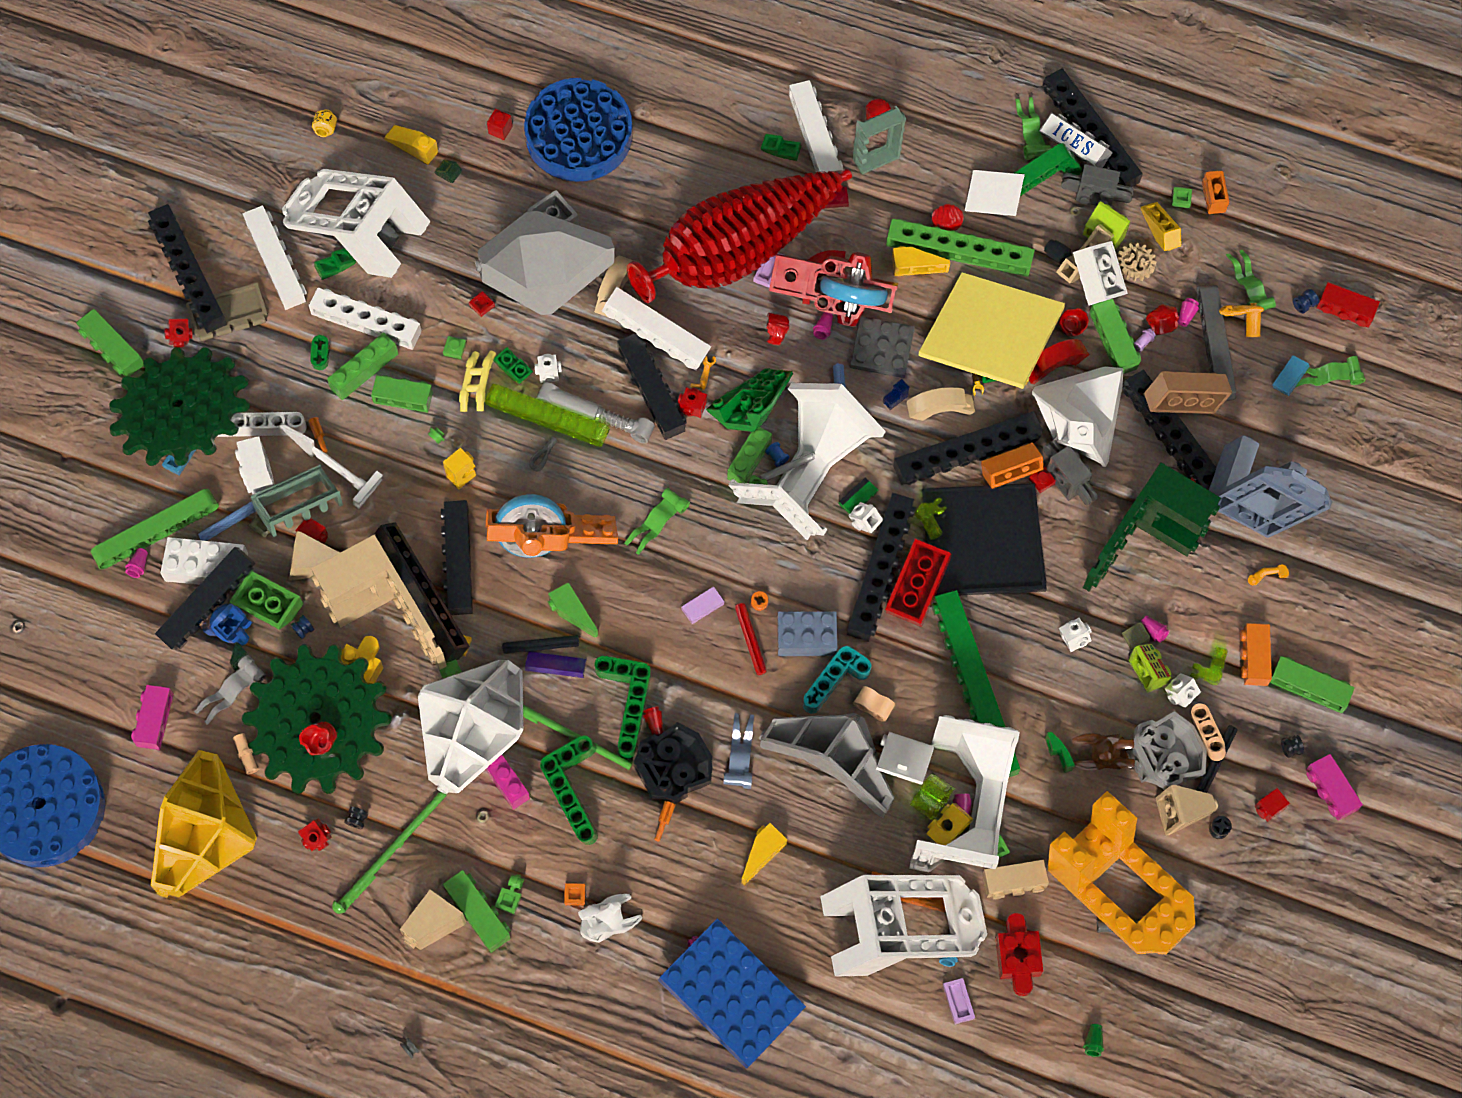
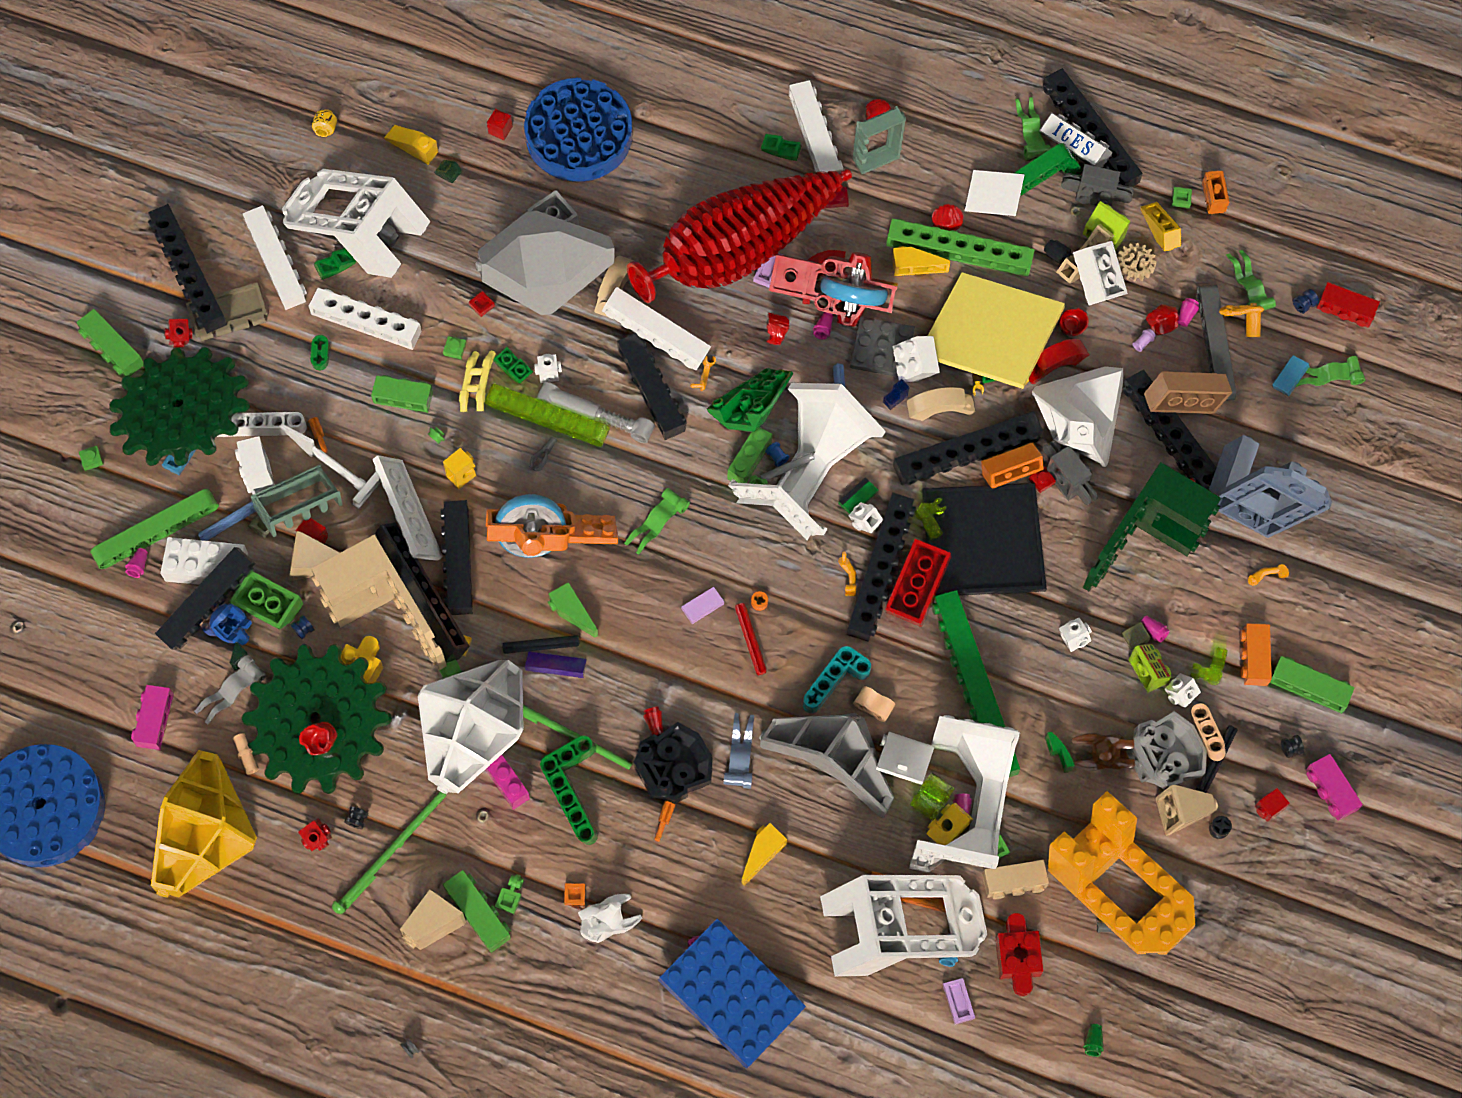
bright green brick [327,333,399,401] -> none
green beam [595,656,651,759] -> none
red brick [678,387,707,418] -> none
sand blue brick [777,612,837,656] -> none
bright green brick [1089,299,1141,374] -> none
none -> bright green plate [79,446,104,471]
none -> white plate [373,456,443,561]
none -> light orange piece [838,551,856,596]
none -> white piece [893,336,940,382]

